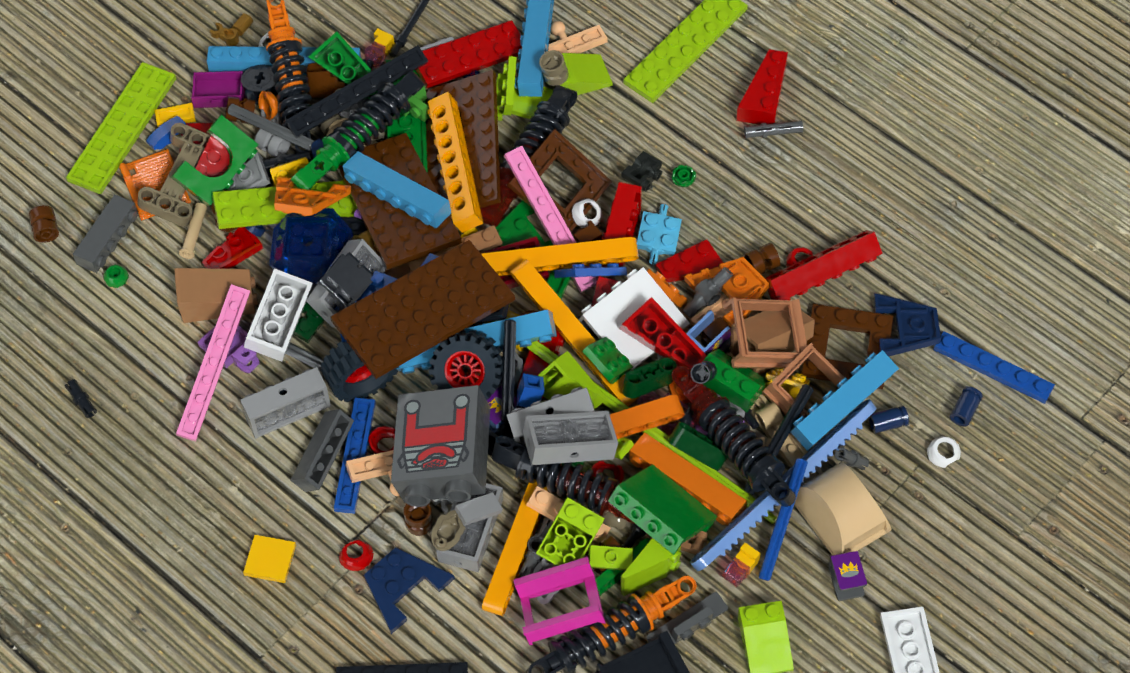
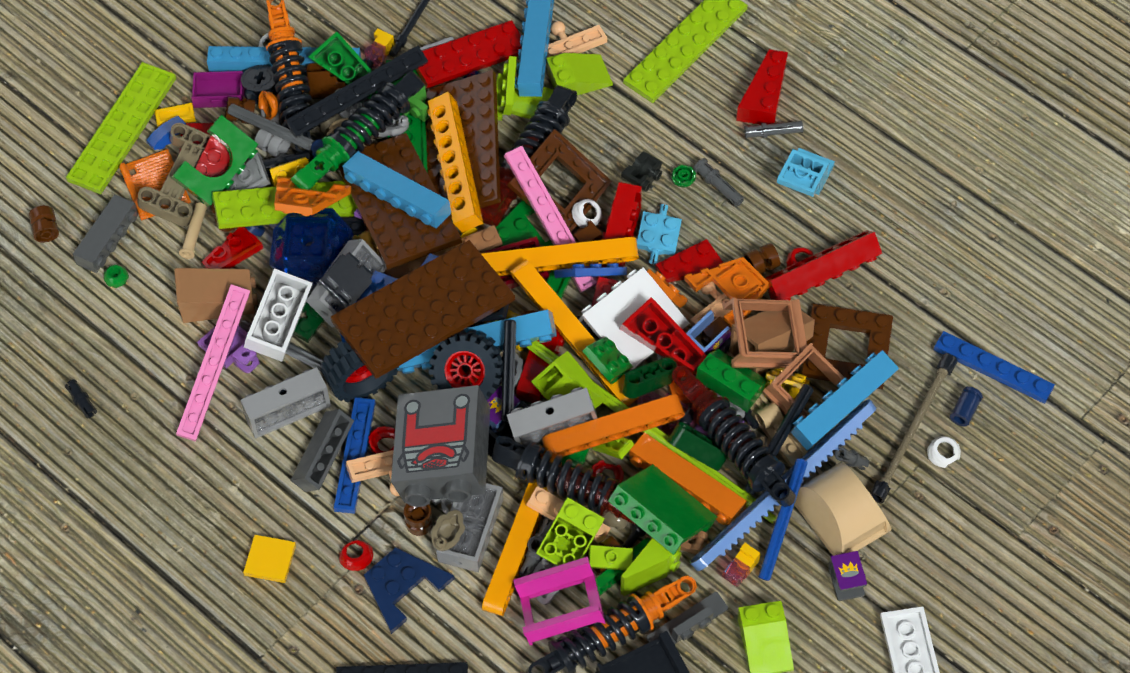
pearl gold bar [210,13,253,46] -> none
light grey tile [455,492,503,526] -> none
blue brick [516,373,545,408] -> none
light grey brick [523,411,618,465] -> none
dark tan wheel [539,50,569,86] -> none
dark grey pin [683,267,733,318] -> none
black wheel [690,361,717,384] -> none
dark blue piece [868,406,909,434] -> none
dark blue wing [874,293,941,357] -> none
none -> light grey arm [378,115,409,137]
none -> dark grey pin [693,158,745,207]
none -> medium azure bracket [777,148,835,197]
none -> dark tan hose [870,353,958,503]

